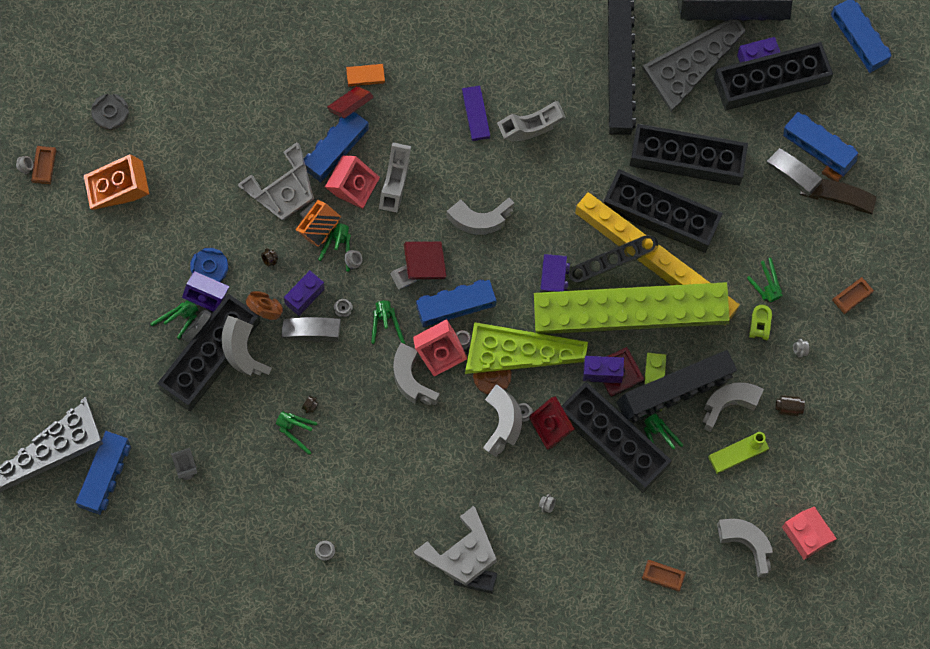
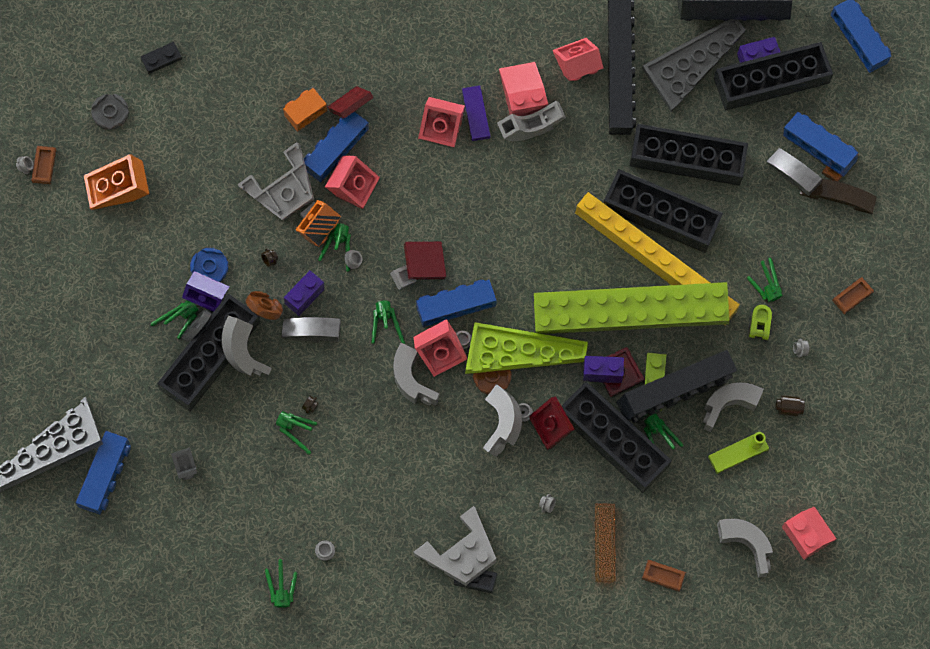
light grey plate [334,299,353,317] -> none
orange tile [346,64,385,87] -> none
light grey arch [379,143,411,212] -> none
light grey arch [446,198,514,235] -> none
dark purple brick [540,254,570,293] -> none
black beam [569,235,658,283] -> none
none -> black plate [140,42,182,74]
none -> green plant [265,559,297,608]
none -> orange brick [283,88,327,132]
none -> coral slope [418,97,465,147]
none -> coral slope [499,62,548,116]
none -> coral slope [553,38,603,81]
none -> clear orange tile [595,503,615,582]

